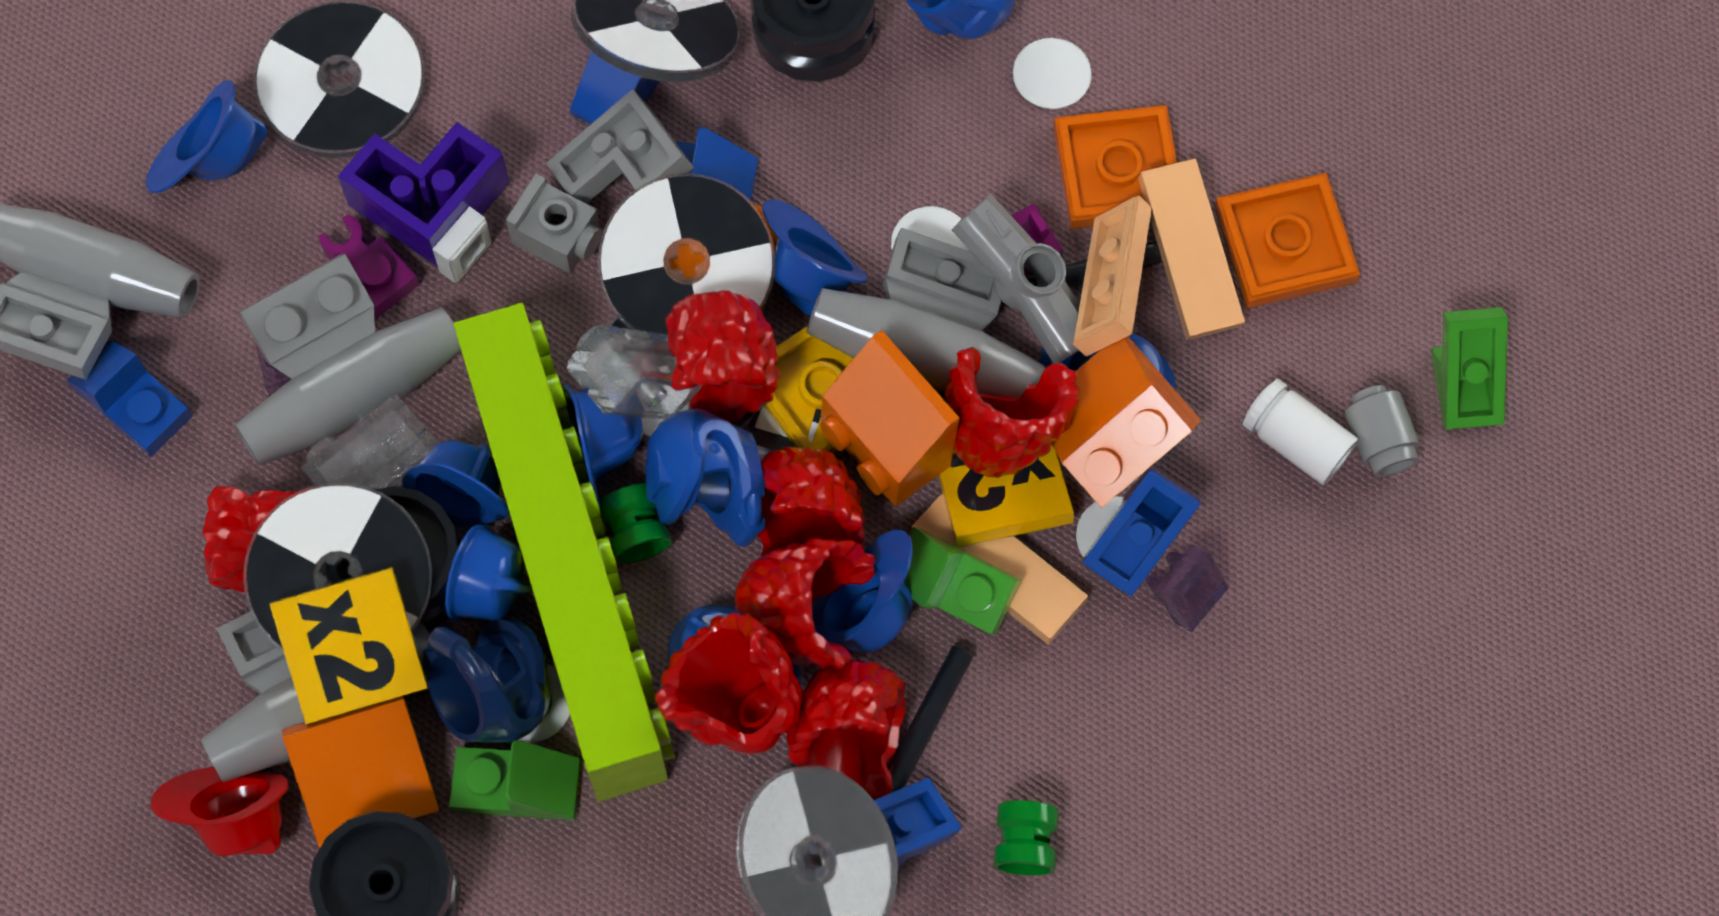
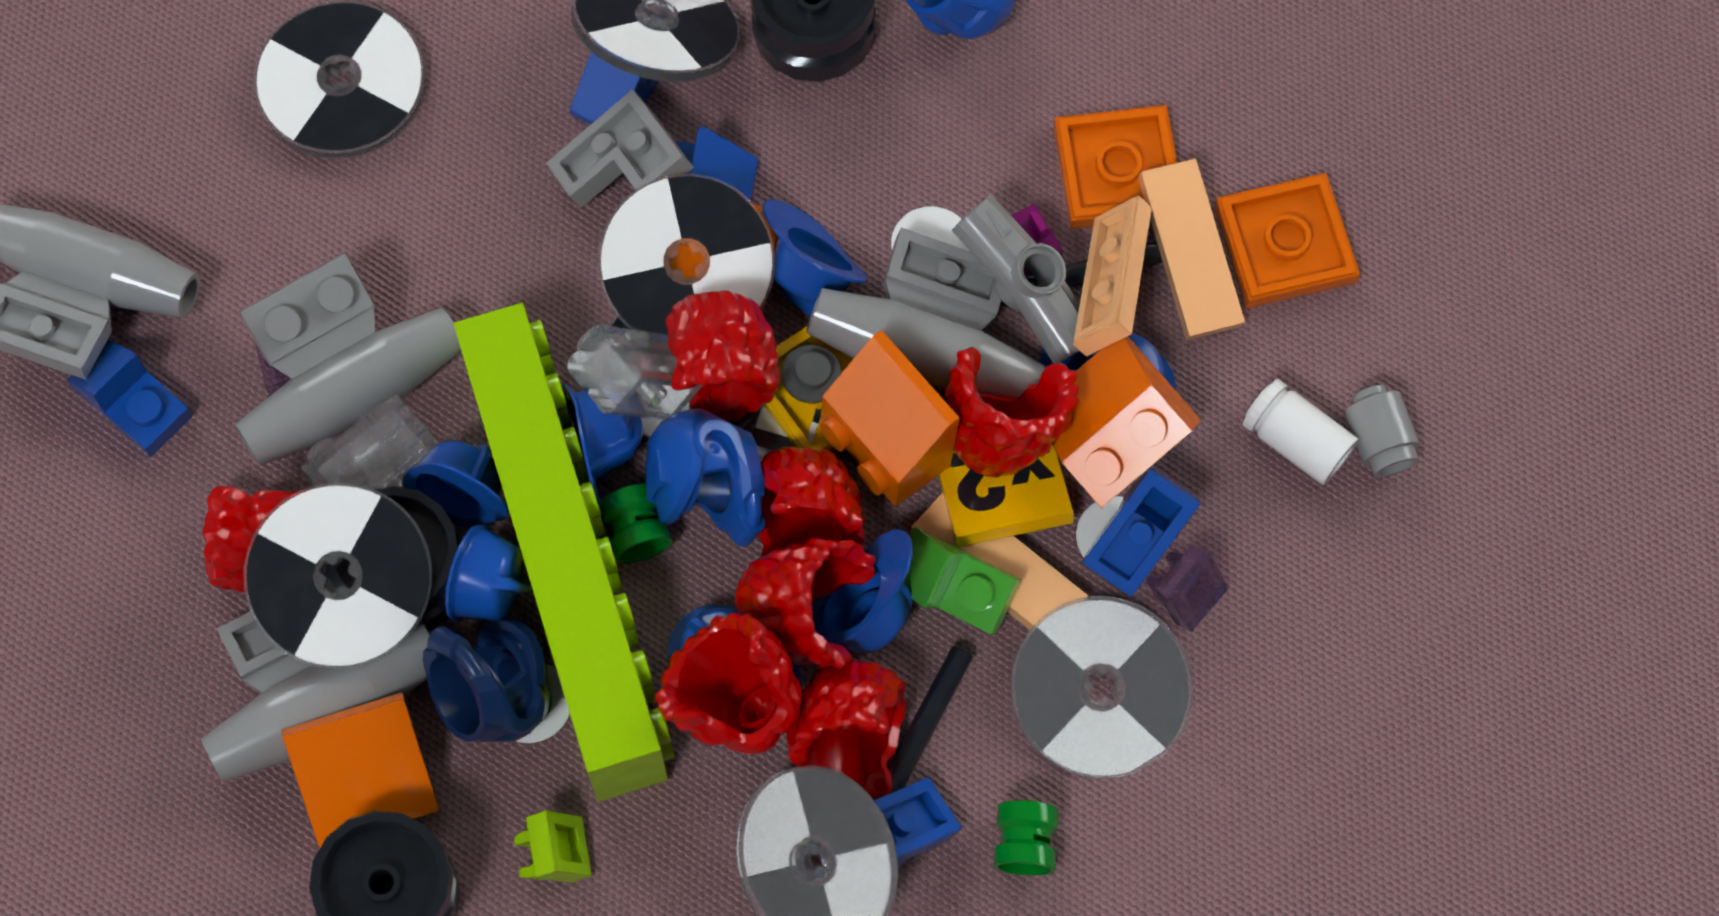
blue piece [146,80,267,193] -> none
red piece [150,767,289,856] -> none
yellow tile [270,567,428,724] -> none
magenta plate [318,214,419,320] -> none
dark purple brick [338,122,510,267] -> none
white tile [432,206,492,283] -> none
bright green slope [449,740,581,821] -> none
light grey brick [506,174,602,274] -> none
white sticker [1013,38,1092,109] -> none
bright green slope [1432,307,1508,429] -> none
none -> lime tile [514,810,592,883]
none -> dark grey plate [781,345,841,404]
none -> clear piece [1010,596,1193,779]

